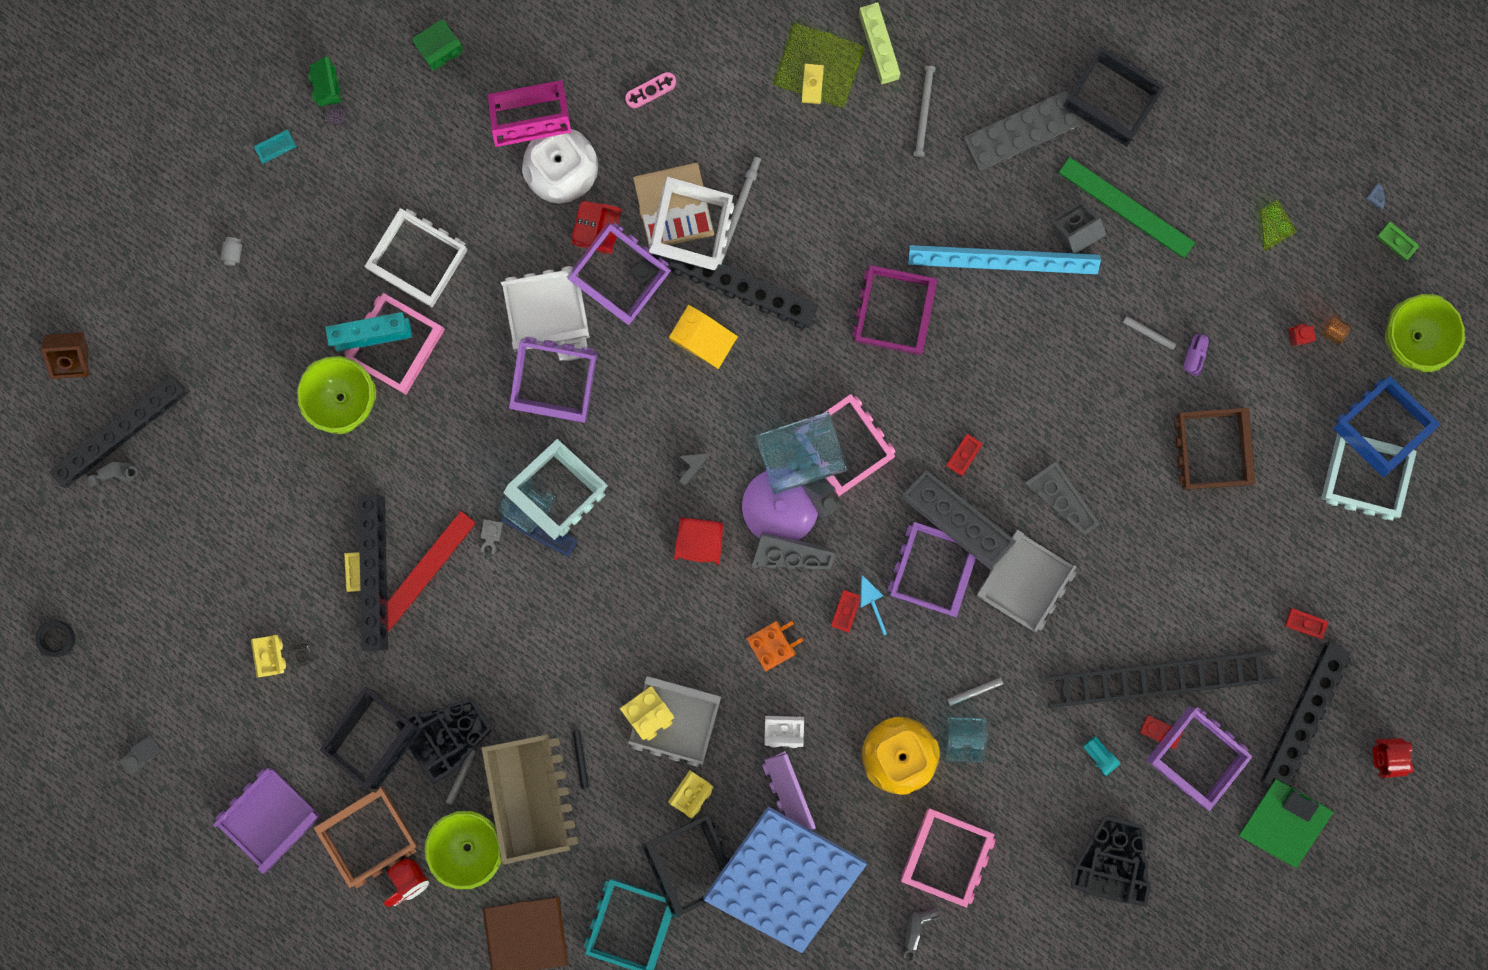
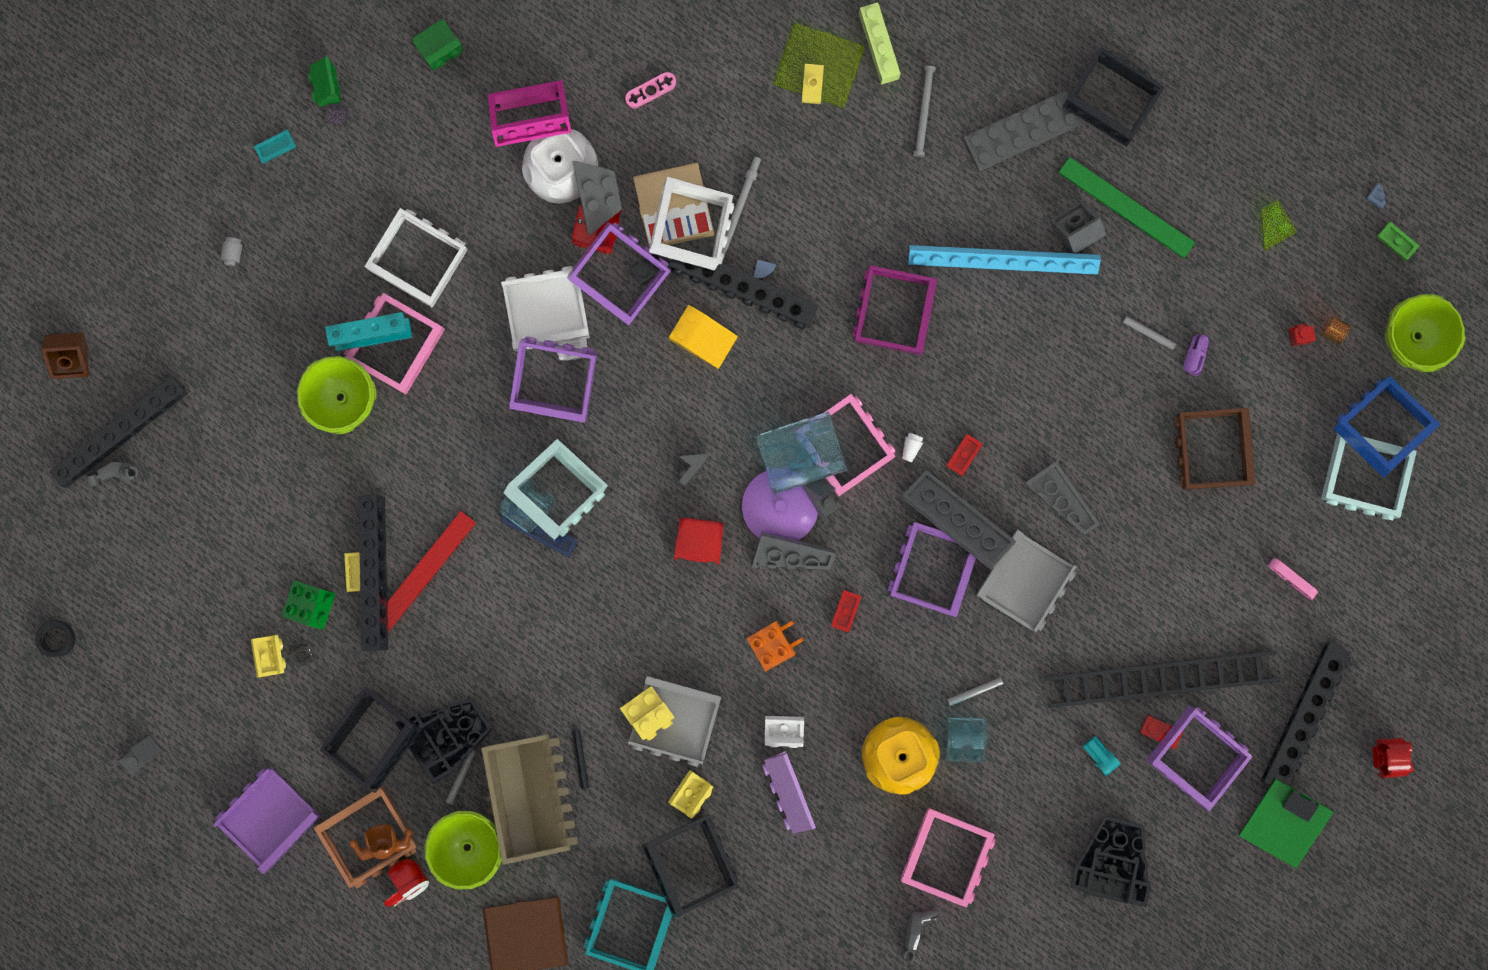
flat silver plate [481,519,503,554] -> none
medium blue plate [704,807,867,953] -> none
medium azure piece [860,575,887,635] -> none
red plate [1284,608,1329,640] -> none
none -> green bracket [282,580,336,630]
none -> dark orange piece [349,824,413,860]
none -> dark grey wing [572,161,622,234]
none -> sand blue tile [753,260,776,279]
none -> white cone [902,433,923,462]
none -> bright pink beam [1268,558,1318,600]

